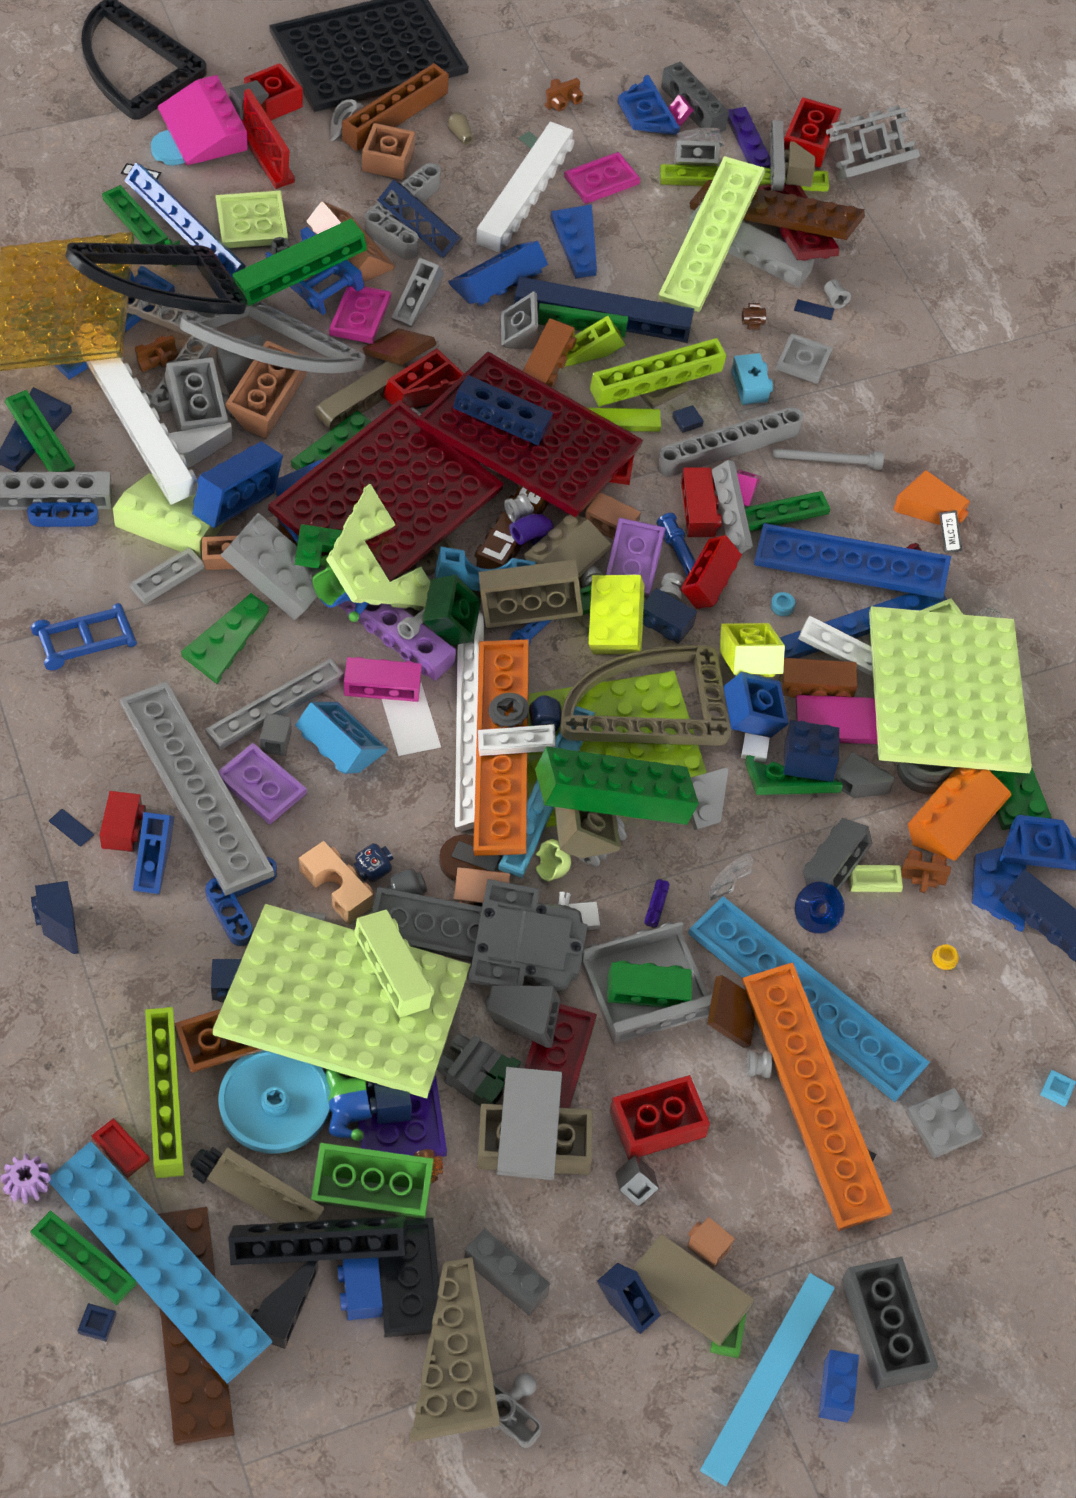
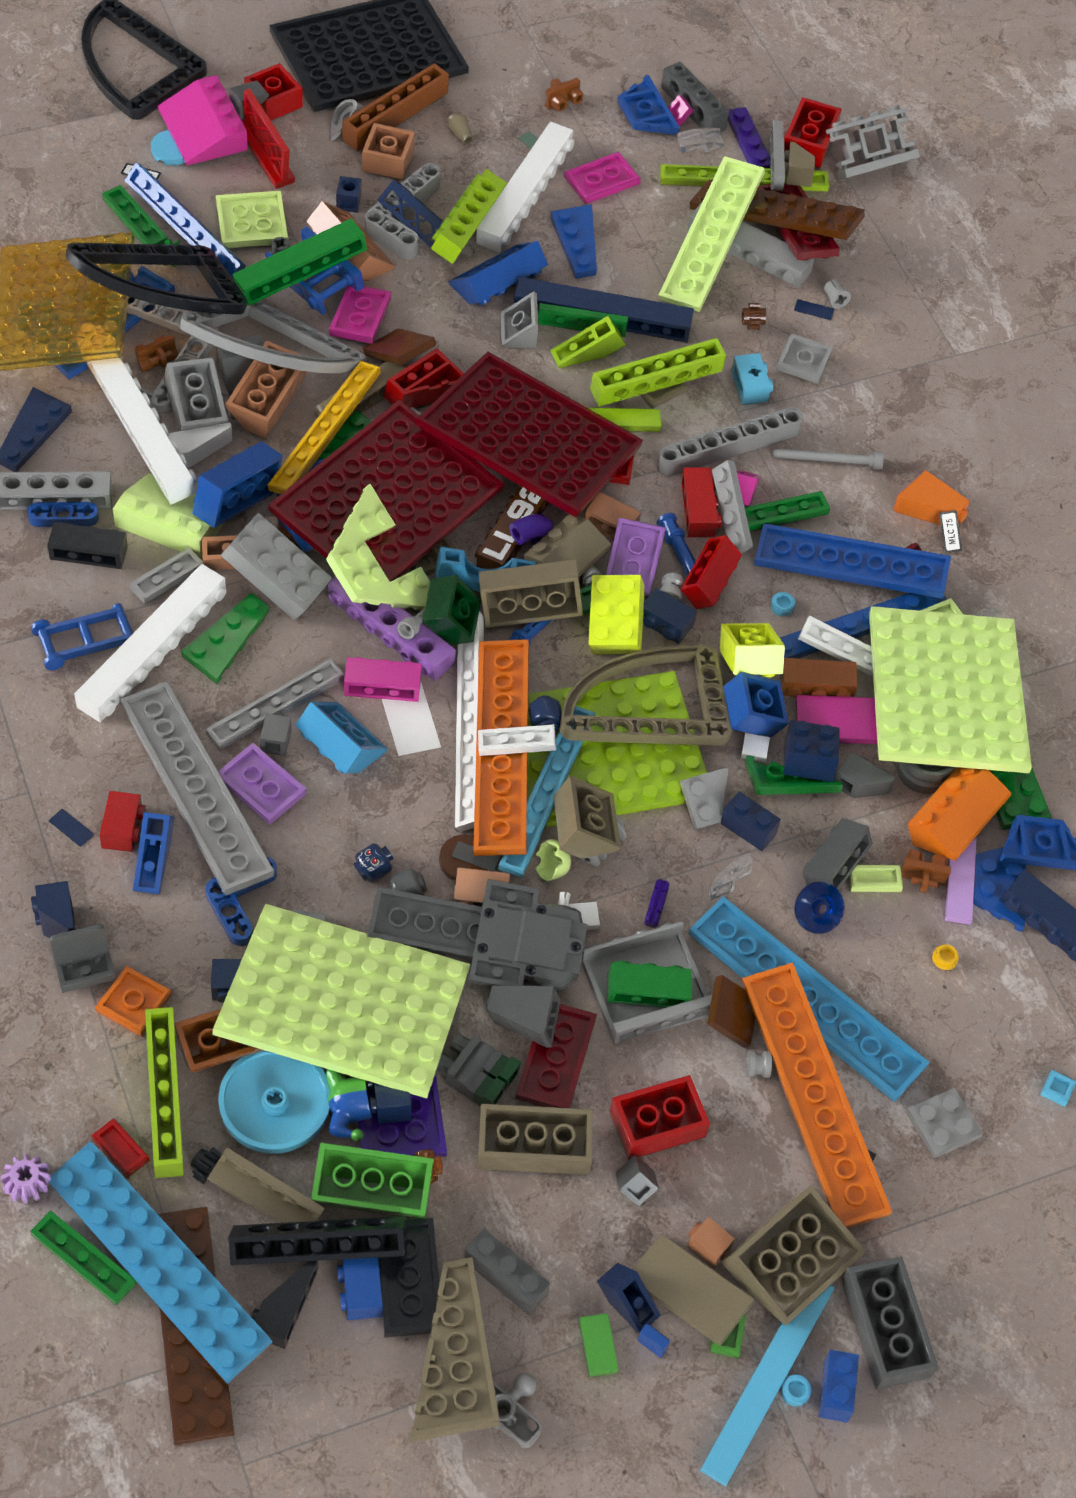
green plate [5,390,75,472] -> none
dark blue tile [77,1303,117,1342] -> none
green plate [294,524,343,569] -> none
light nougat arch [299,841,374,924] -> none
bright green piece [311,555,368,622] -> none
yellowish green brick [354,909,434,1018] -> none
light grey slope [392,257,444,327] -> none
dark blue brick [453,375,553,445] -> none
dark grey gear [488,693,529,728] -> none
light grey tile [497,1067,562,1180] -> none
light grey wheel [504,493,533,522] -> none
dark orange brick [523,318,577,387] -> none
green brick [535,747,699,825] -> none
dark blue tile [672,405,704,433] -> none
light grey brick [674,140,720,166] -> none
none -> black brick [47,522,128,569]
none -> dark grey bracket [50,924,116,993]
none -> white brick [74,564,226,723]
none -> orange tile [95,965,172,1036]
none -> yellow tile [268,361,381,495]
none -> dark blue brick [336,176,362,213]
none -> lime brick [431,168,507,264]
none -> bright green tile [579,1313,619,1377]
none -> blue tile [638,1323,670,1358]
none -> dark blue brick [720,791,781,851]
none -> dark tan slope [721,1185,866,1326]
none -> medium azure tile [781,1374,811,1407]
none -> lavender tile [945,836,977,925]

